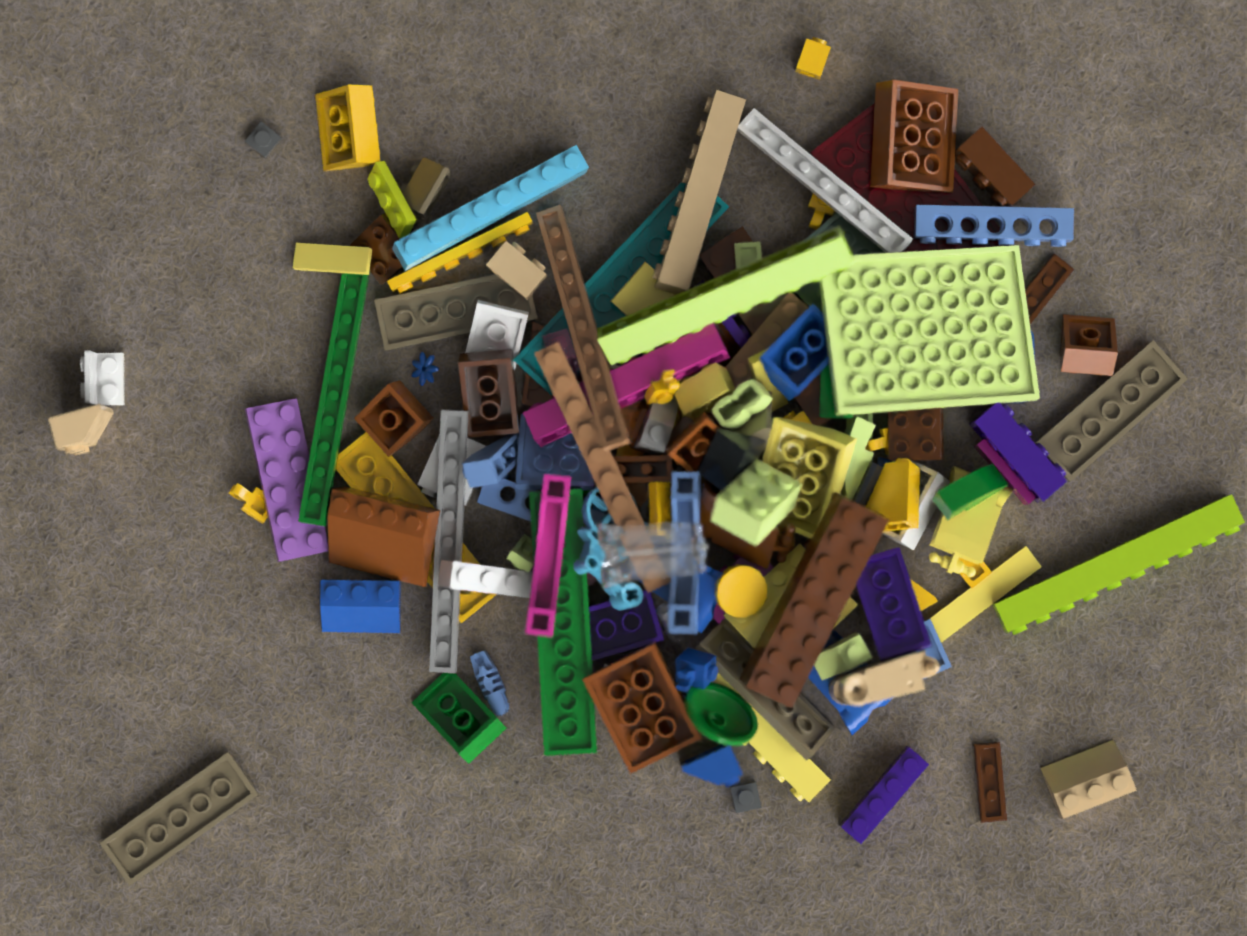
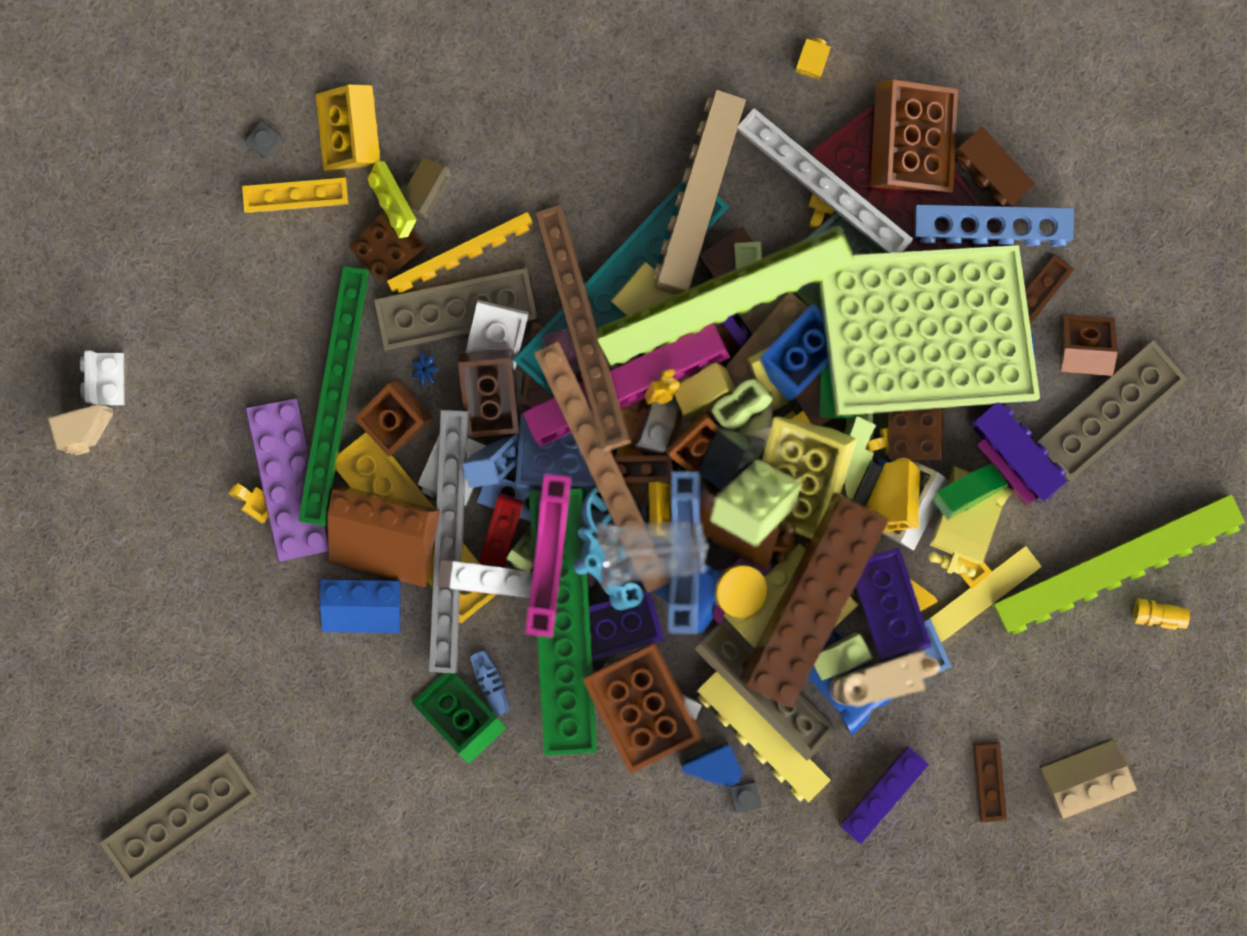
light yellow tile [292,243,372,275] -> none
medium azure brick [392,145,589,271] -> none
tan brick [486,241,547,300] -> none
clear axle [656,603,687,651] -> none
blue brick [675,648,718,692] -> none
green dish [684,683,758,745] -> none
none -> yellow plate [242,178,349,213]
none -> red tile [479,493,524,568]
none -> yellow axle [1133,598,1190,630]

